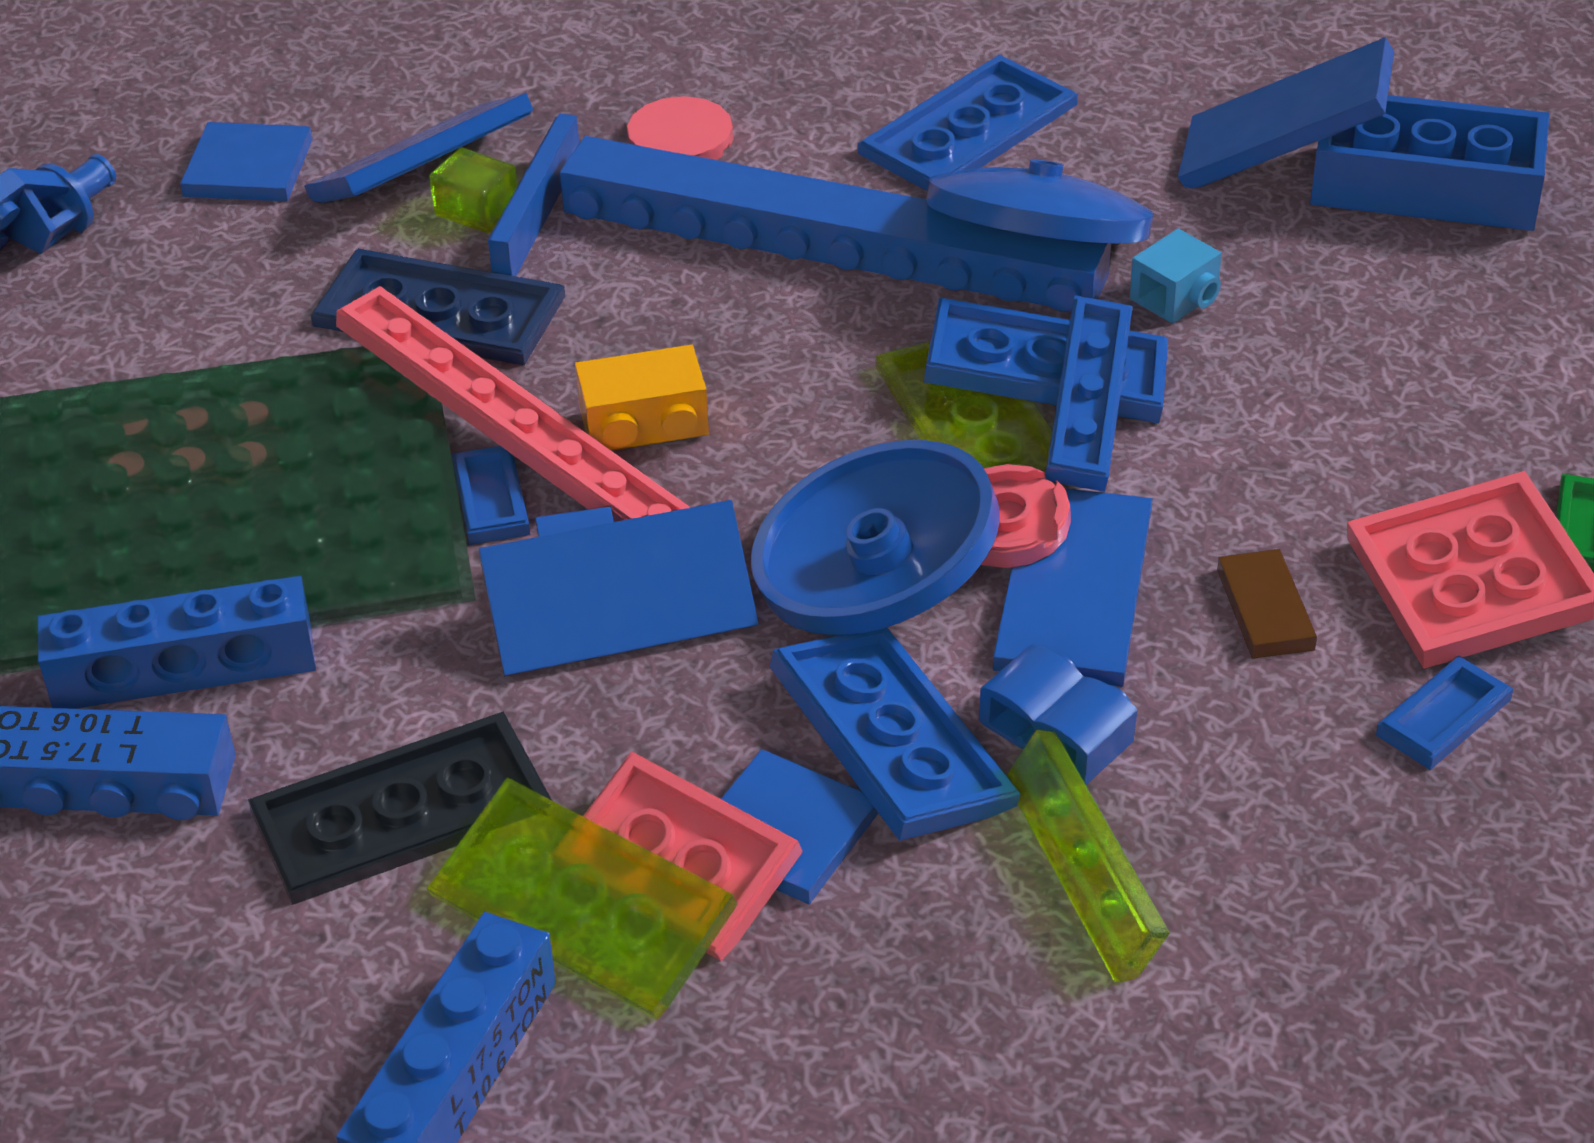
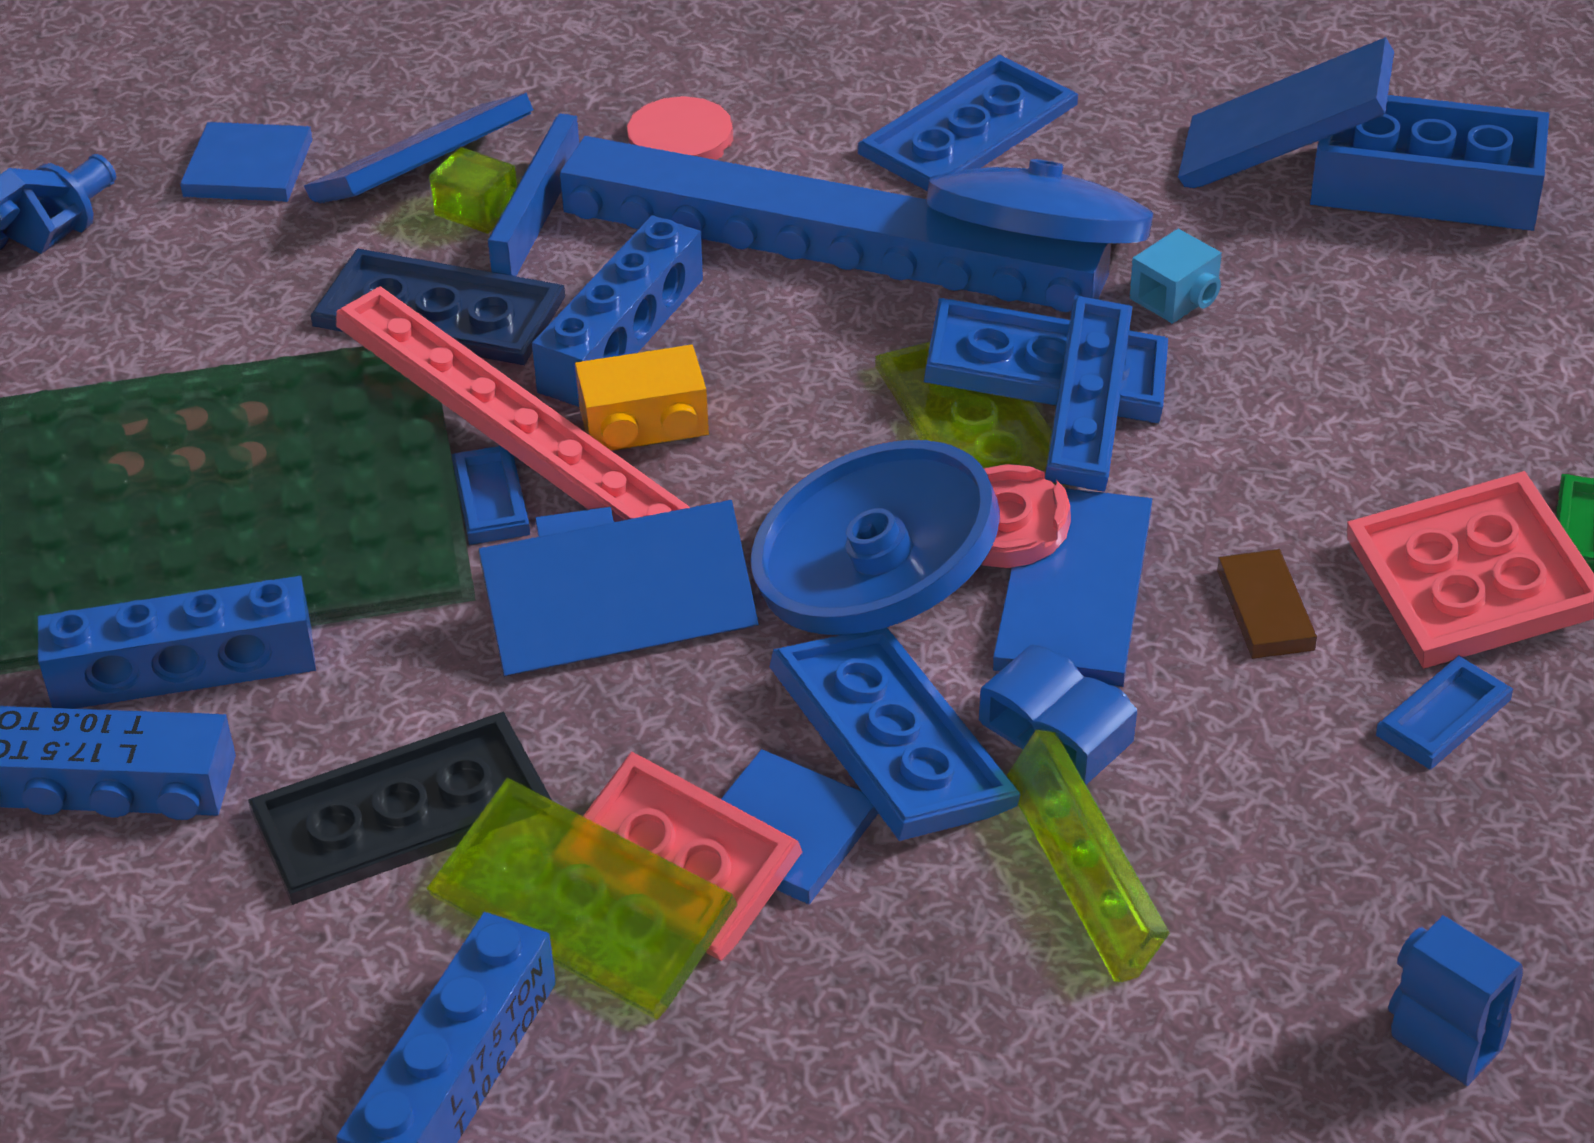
none -> blue brick [532,215,703,407]
none -> blue brick [1388,915,1523,1087]

